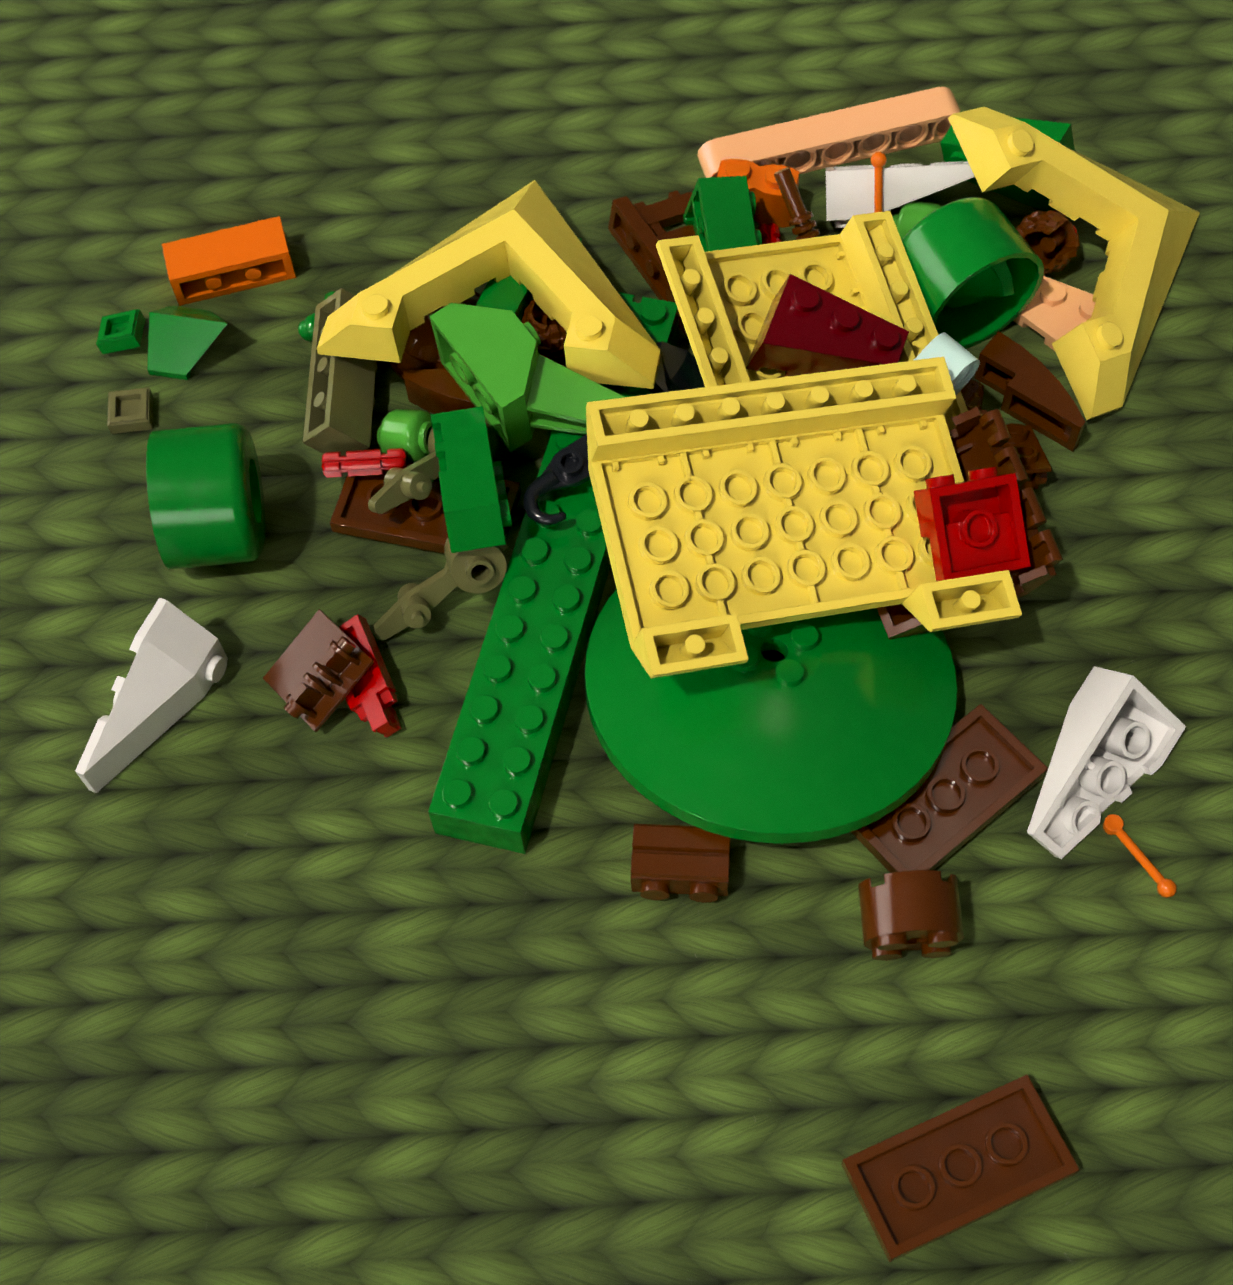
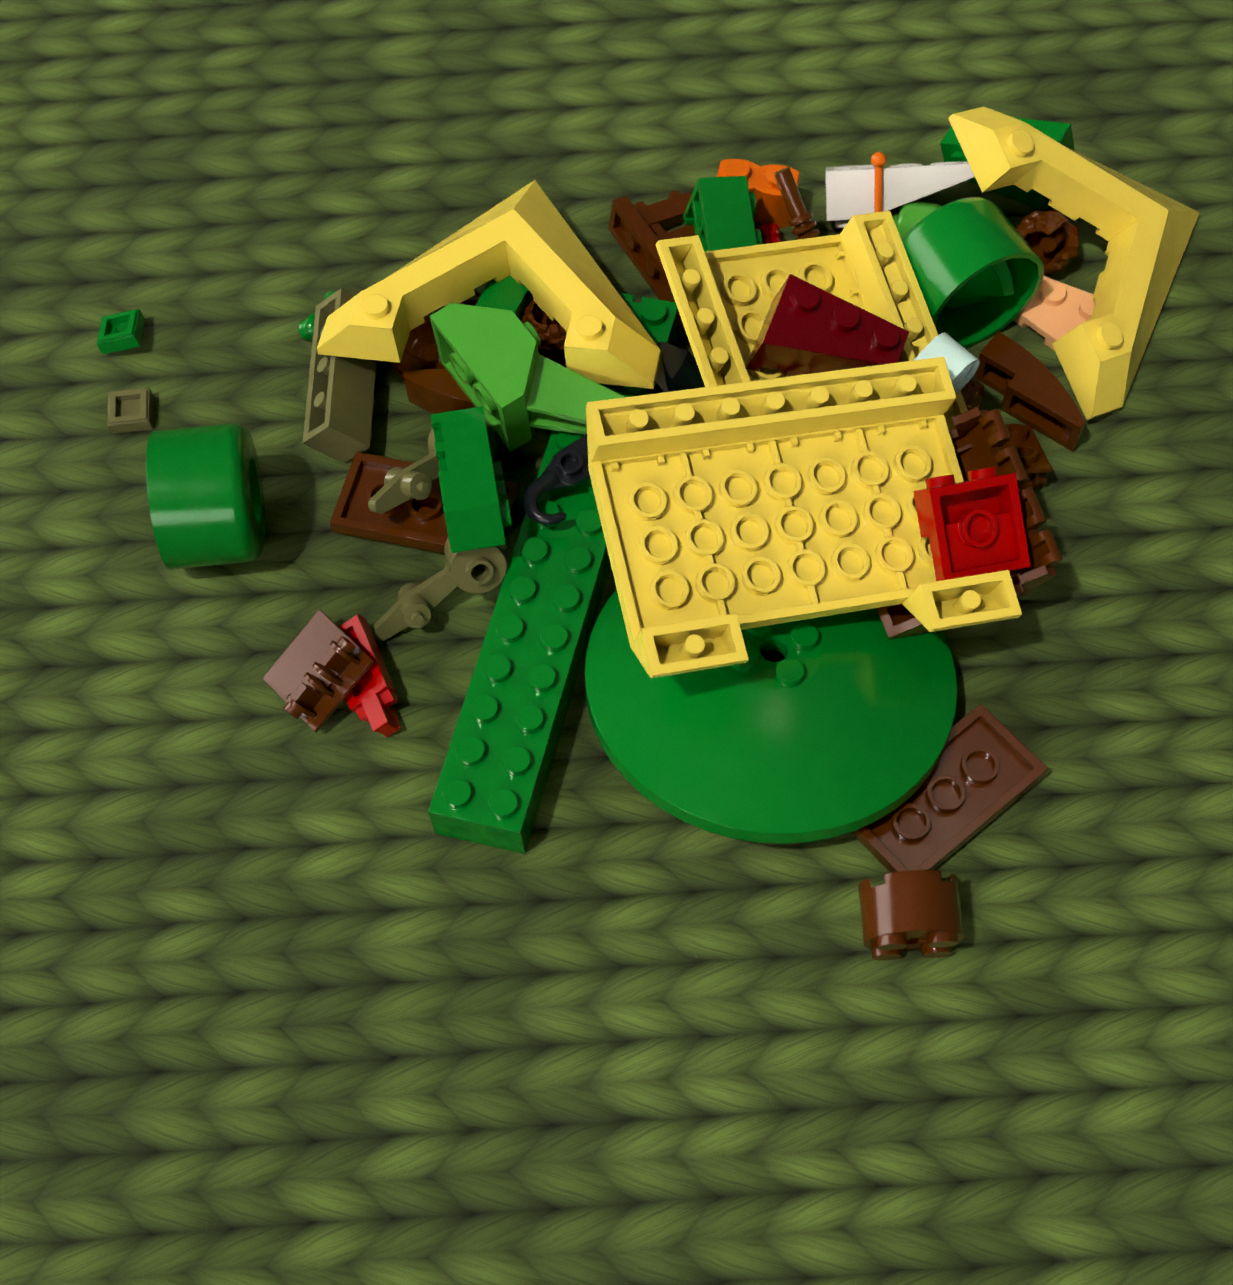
white wedge [75,598,228,793] -> none
green slope [147,305,228,380] -> none
orange brick [162,216,296,306] -> none
red axle [322,448,408,478] -> none
bright green head [377,409,432,463] -> none
reddish brown brick [631,824,730,903] -> none
light nougat beam [697,86,961,178] -> none
reddish brown plate [841,1075,1079,1263] -> none
white wedge [1027,666,1186,859] -> none
orange hinge [1103,814,1177,898] -> none

